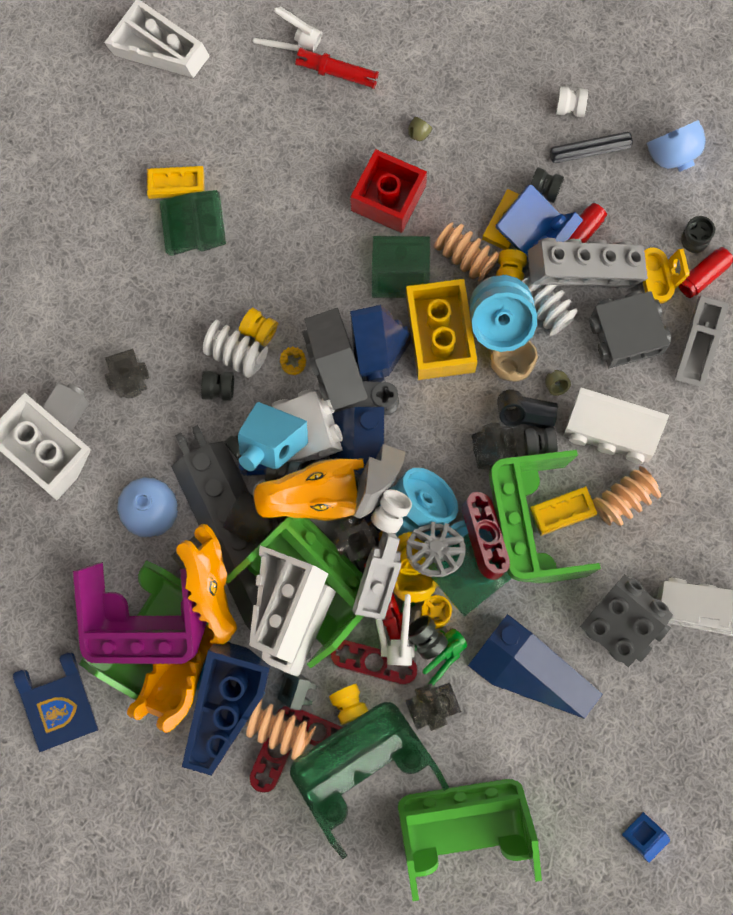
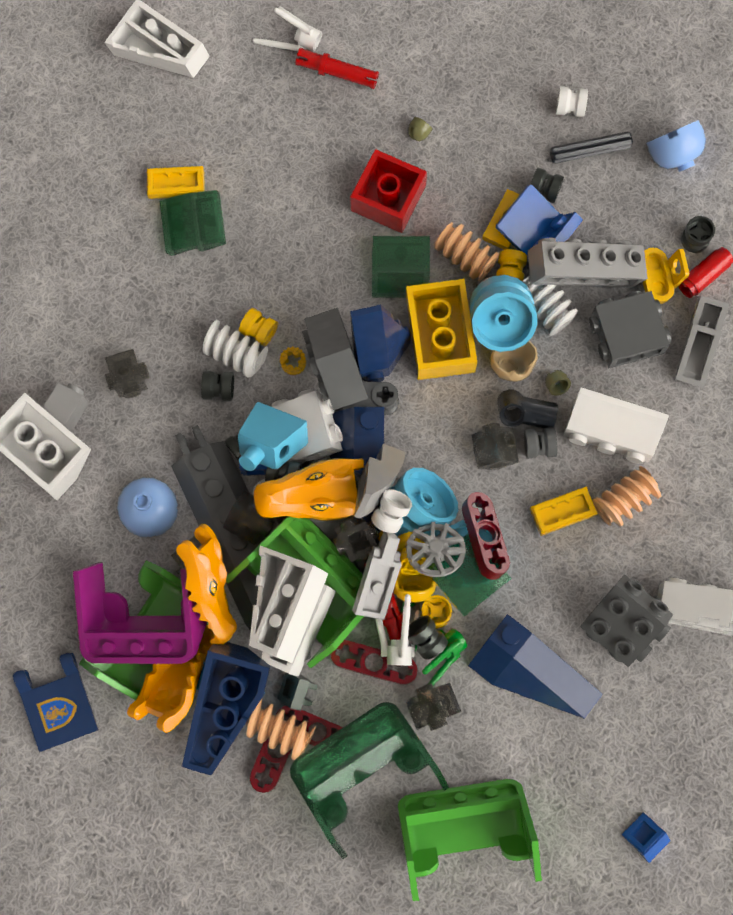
yellow wheel [329,684,369,725] -> none
bright green windscreen [489,450,601,584] -> none
red piece [568,203,607,243] -> none

